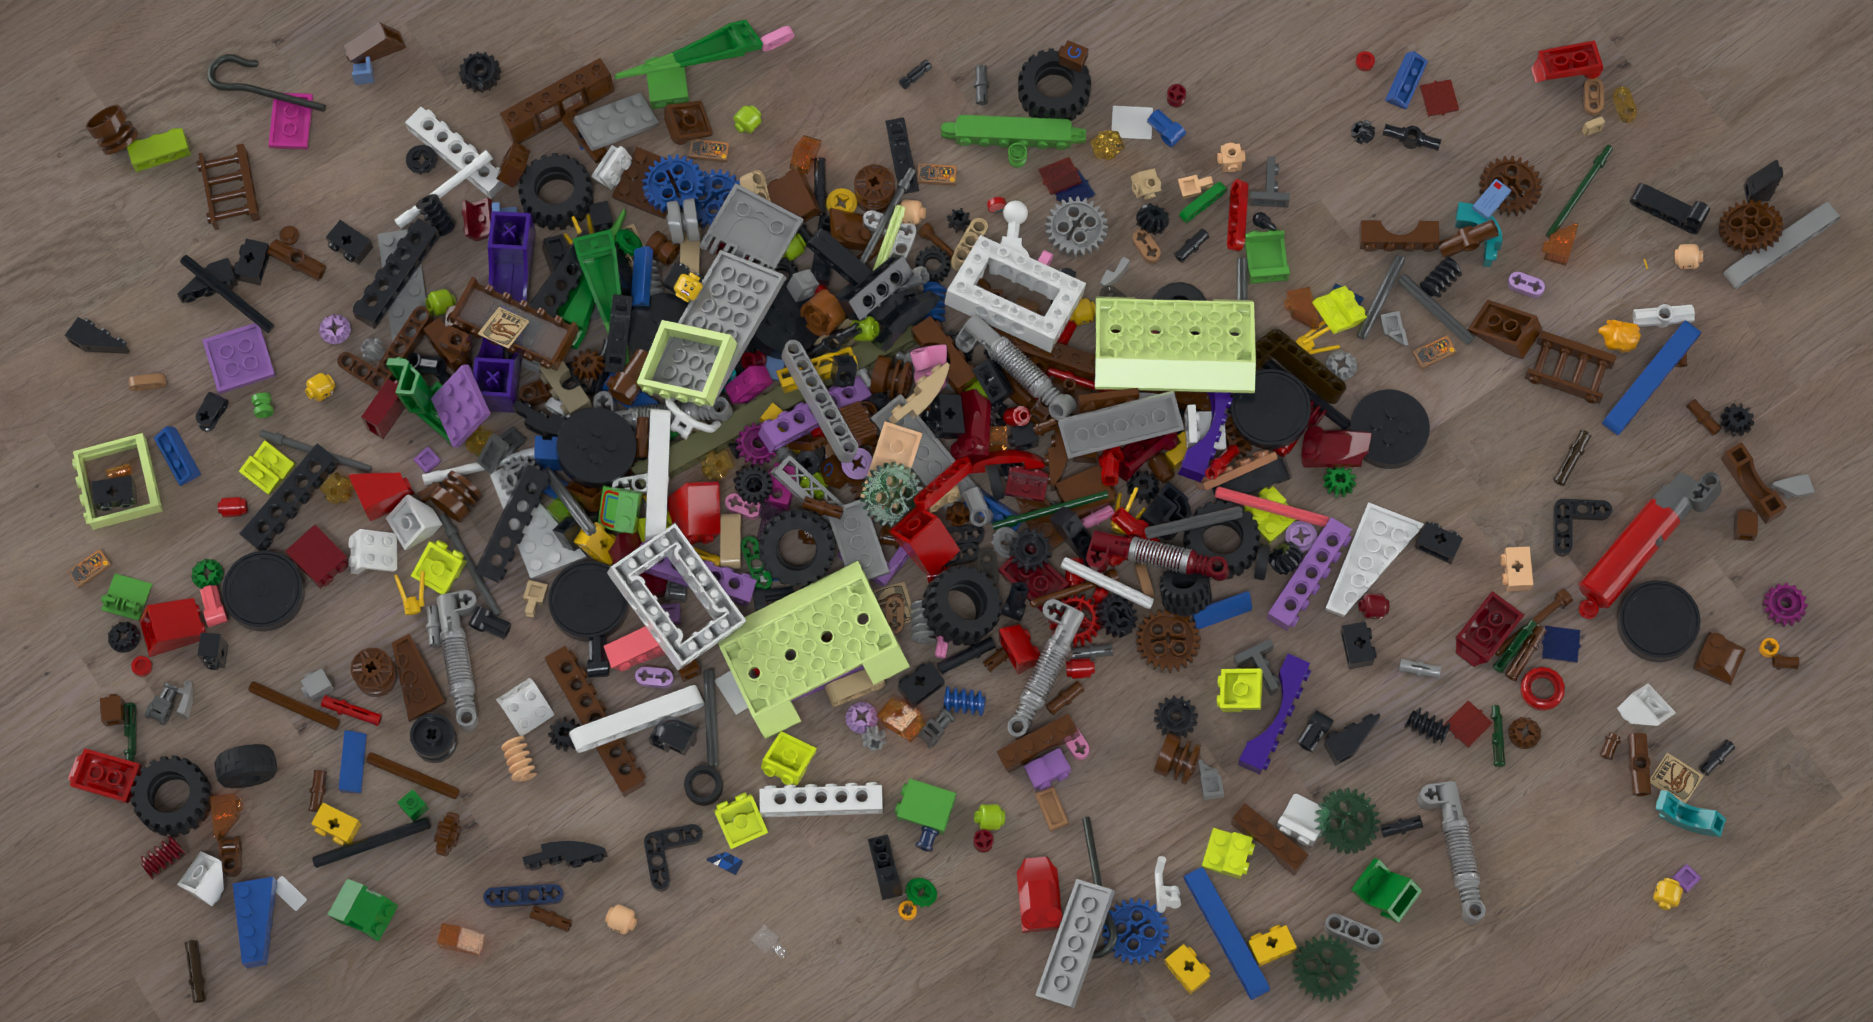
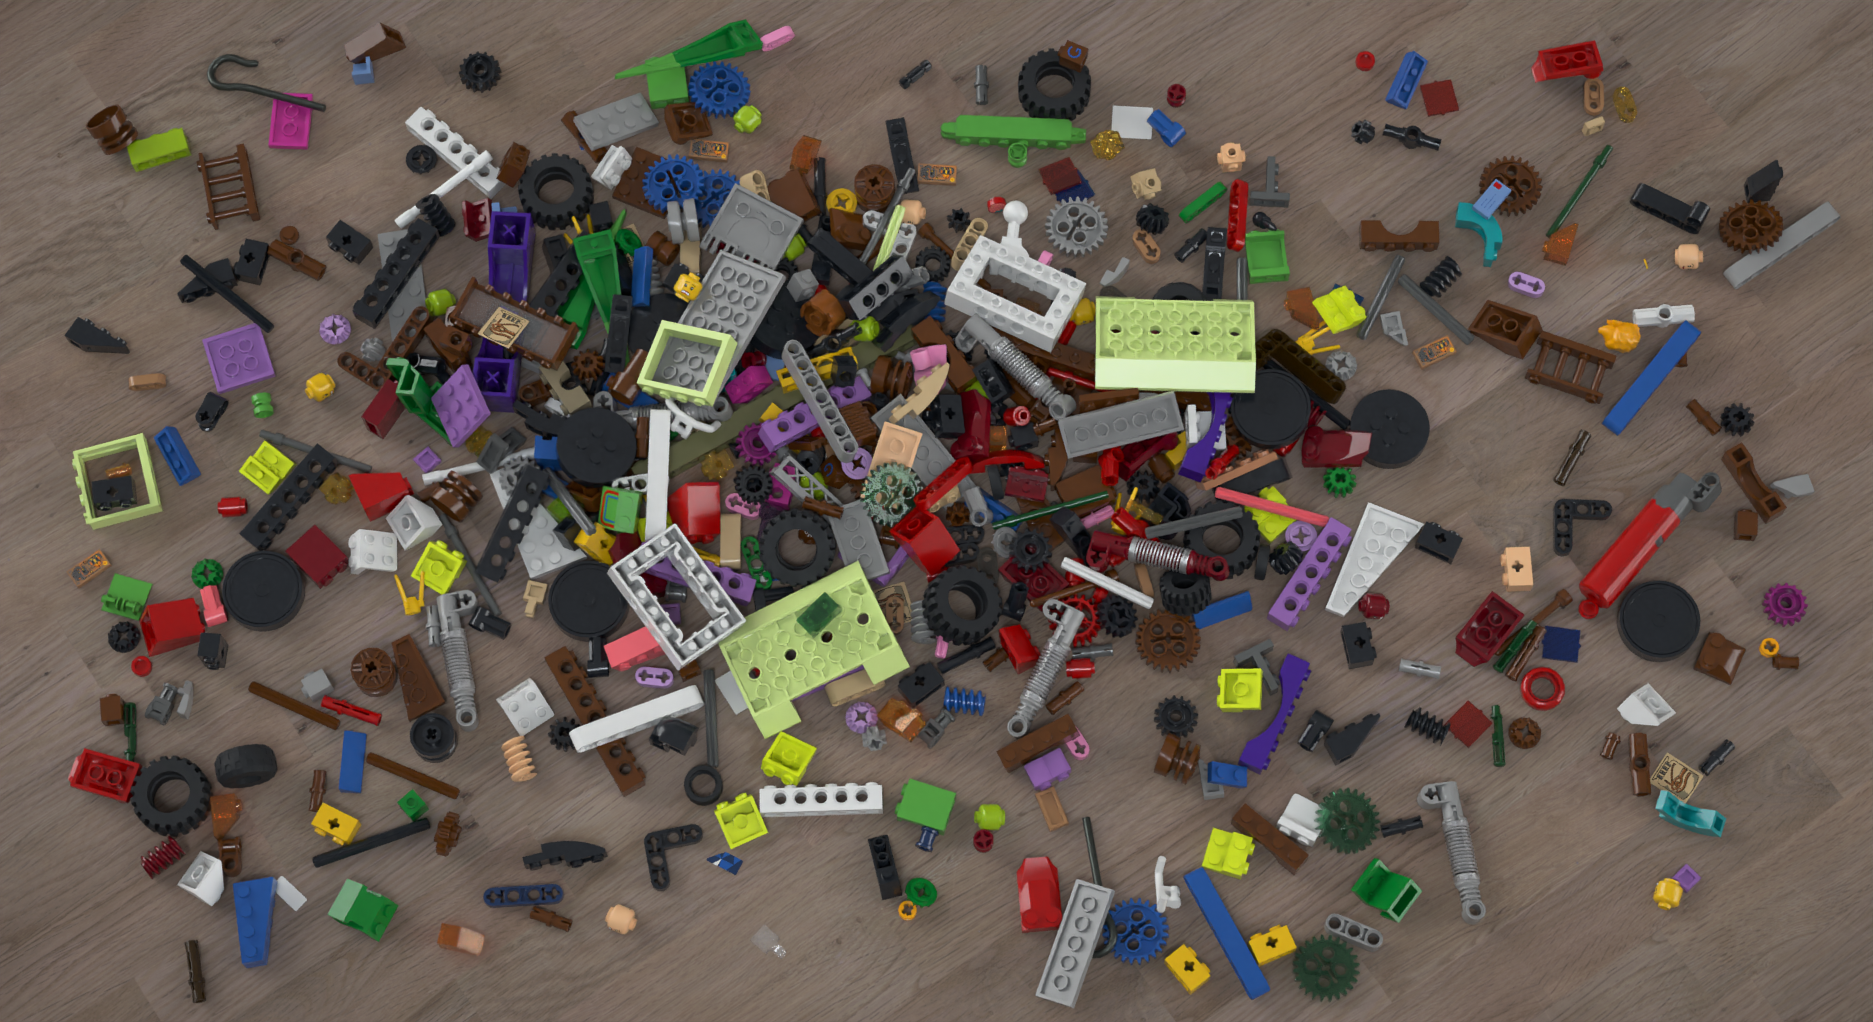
reddish brown window [500,58,614,144] -> none
light nougat plate [1178,175,1213,199] -> none
reddish brown piece [1438,219,1499,258] -> none
none -> blue gear [688,61,751,119]
none -> clear green brick [796,592,842,638]
none -> clear yellow axle [1125,499,1163,525]
none -> black slope [1202,227,1227,301]
none -> blue plate [1207,761,1247,789]

